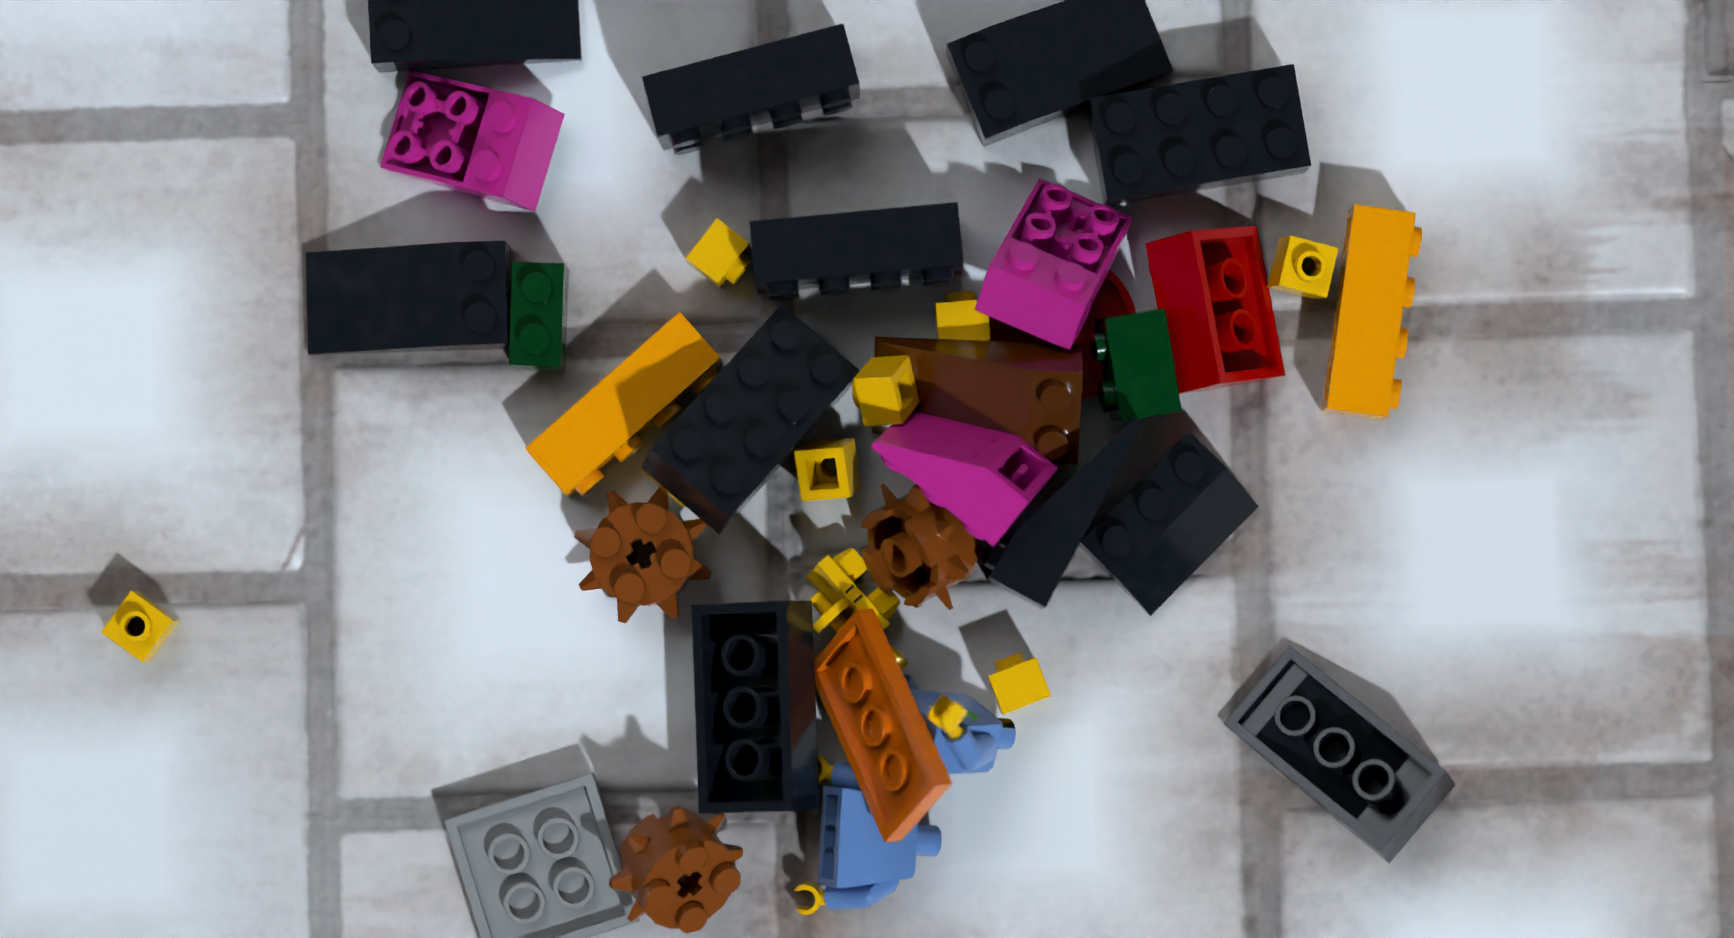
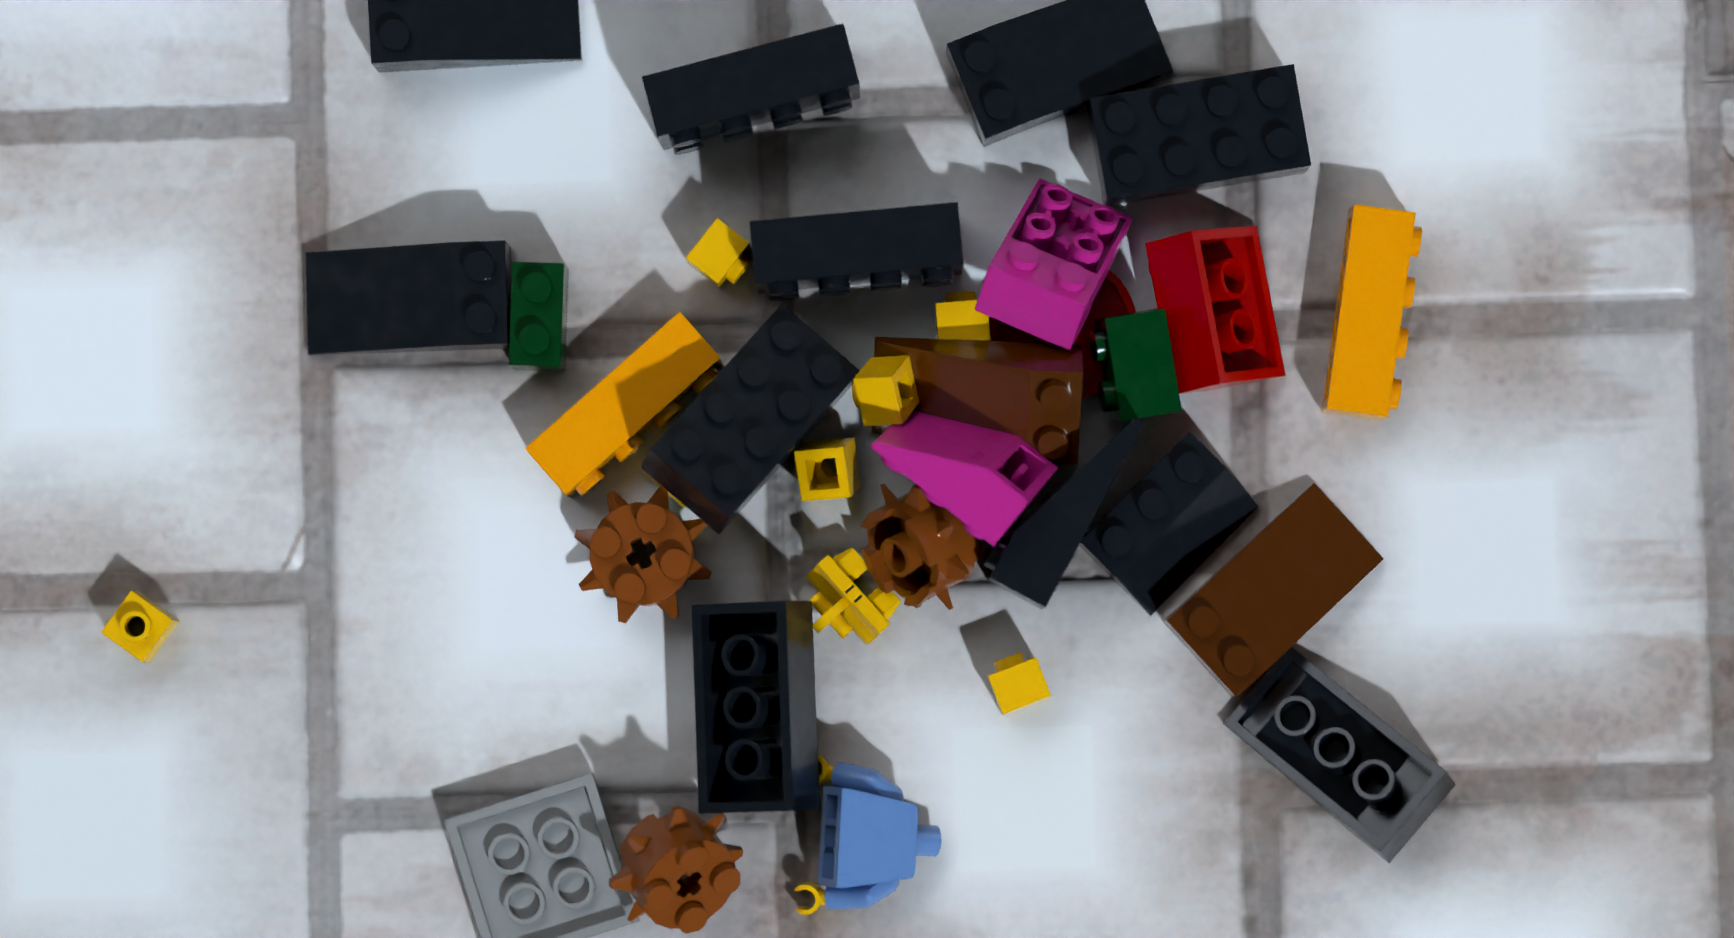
dark pink slope [380,70,565,212] -> none
orange plate [814,609,953,843] -> none
medium blue torso [890,645,1016,774] -> none
yellow plate [1267,235,1339,300] -> none
none -> reddish brown slope [1162,483,1384,697]

